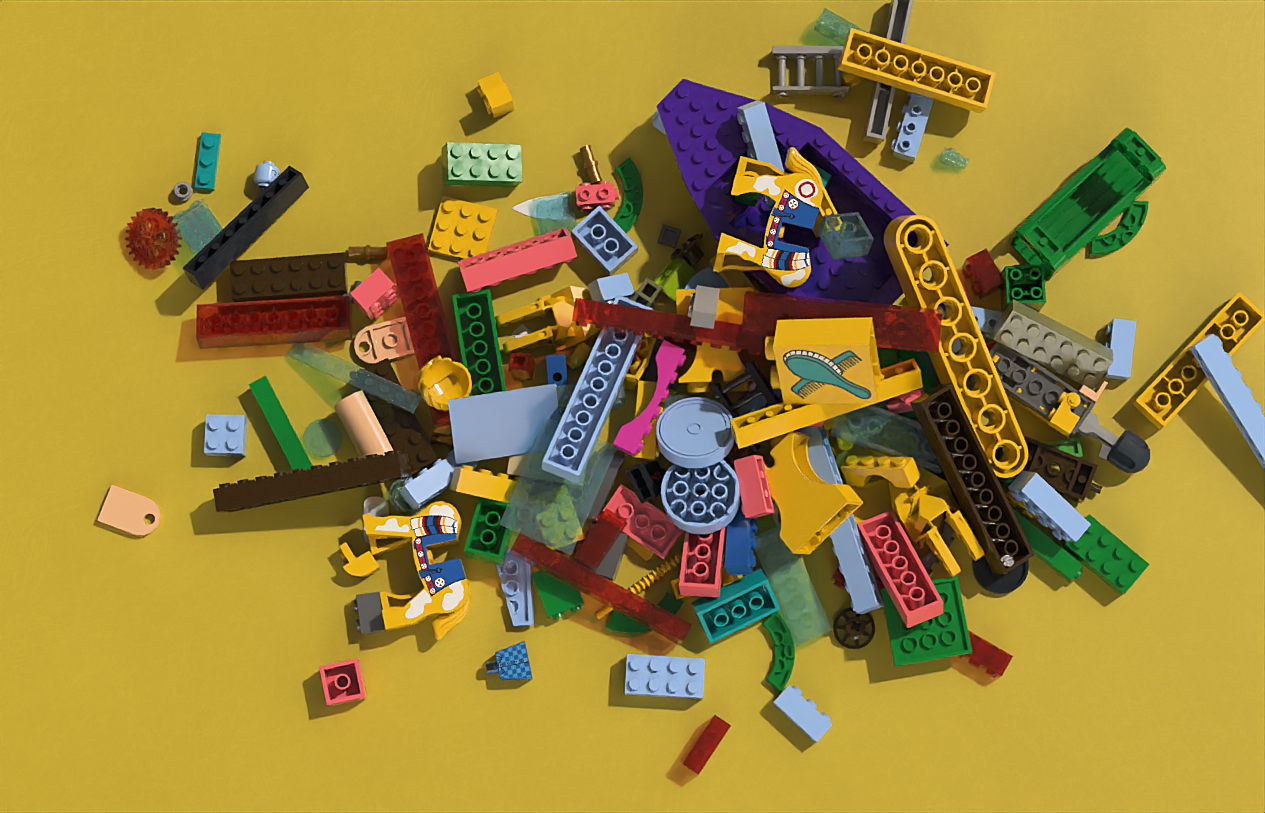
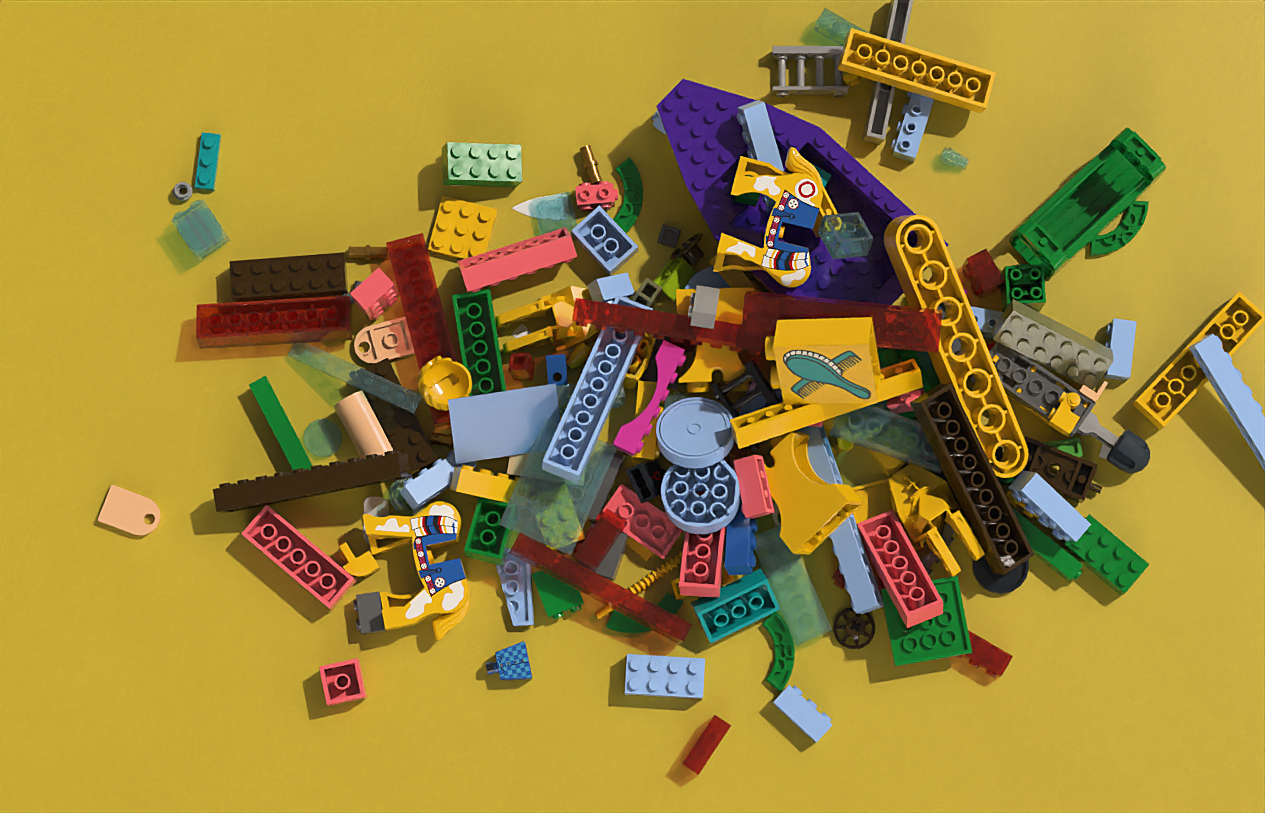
clear red gear [125,207,182,270] -> none
black brick [182,165,309,290] -> none
light blue brick [204,414,248,457] -> none
light blue head [254,161,280,190] -> none
yellow brick [477,72,514,119] -> none
yellow arch [840,455,921,488] -> none
none -> coral brick [241,504,357,610]

